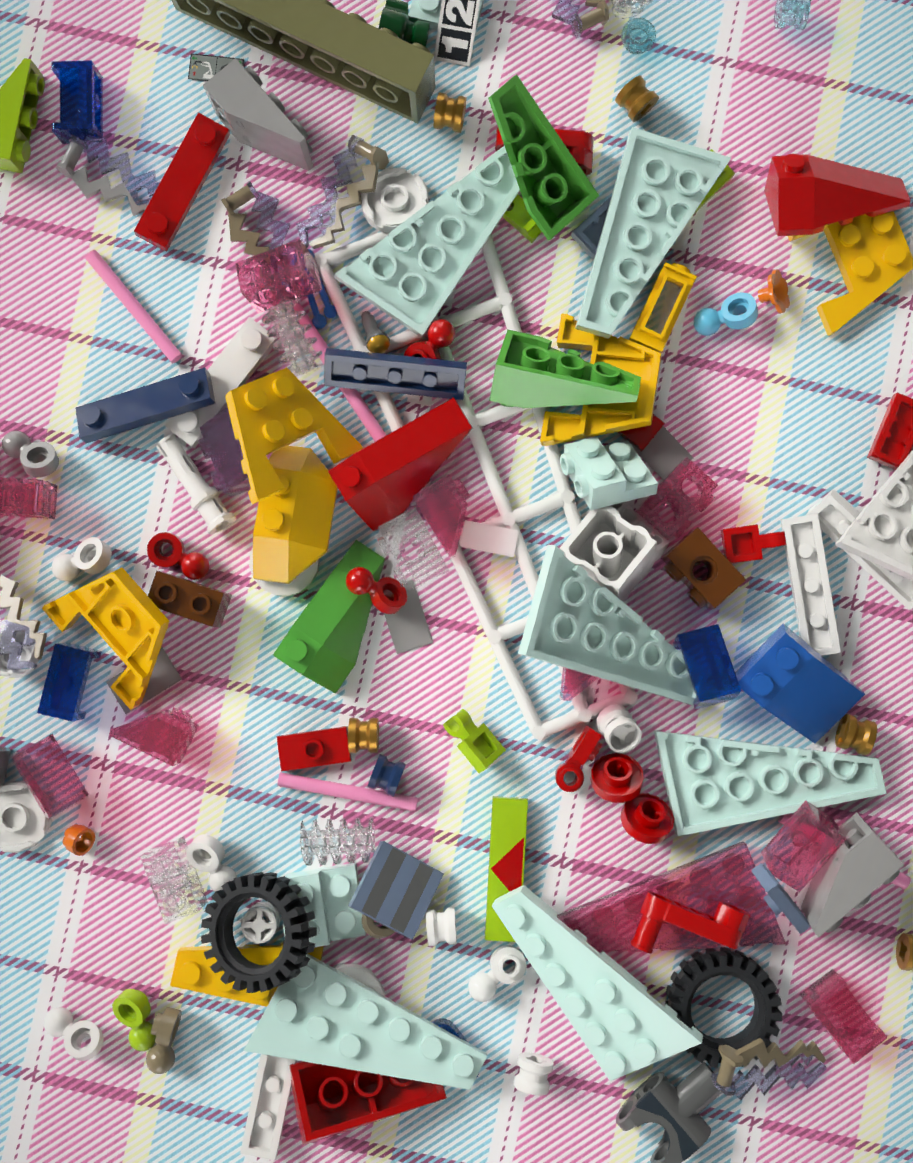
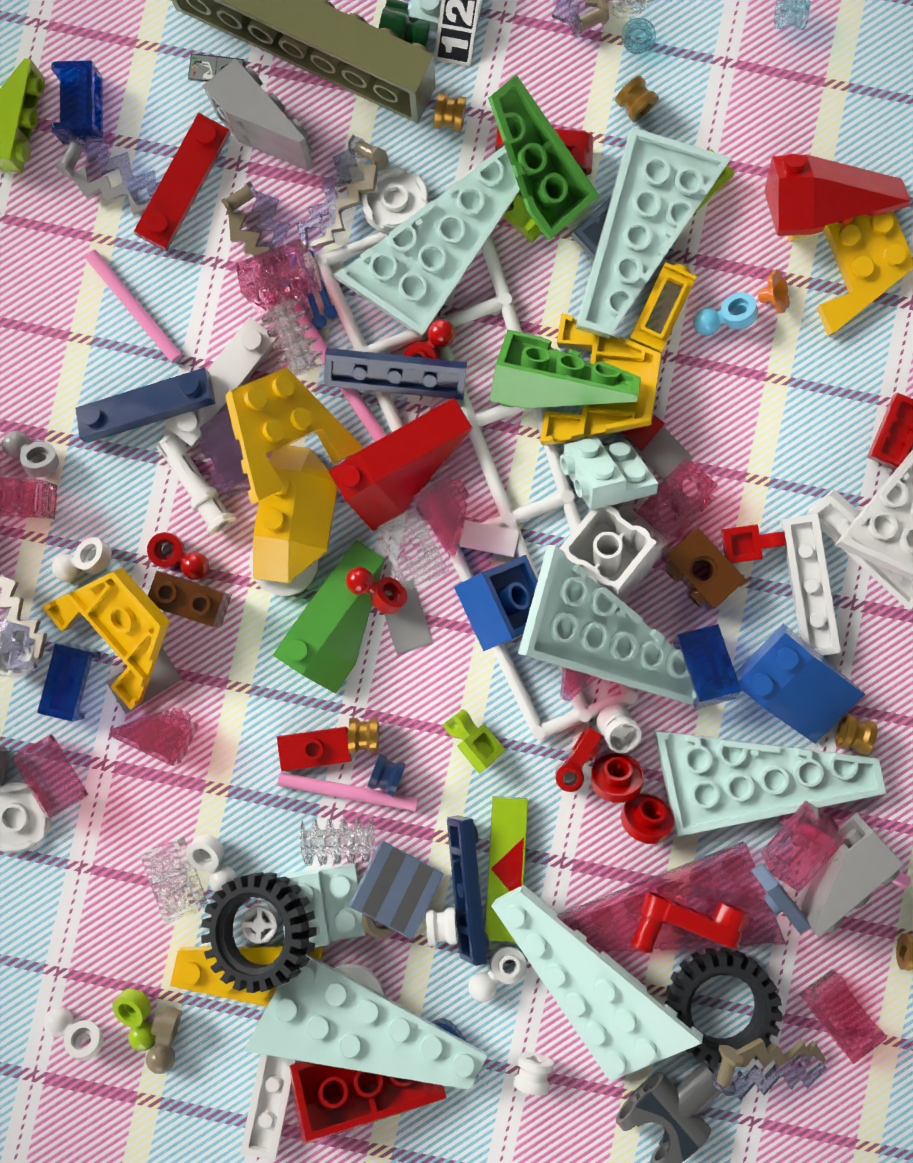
orange hinge [63,824,95,856] -> none
piece [361,311,390,354] -> none
none -> dark blue plate [447,815,489,966]
none -> blue slope [454,555,538,652]

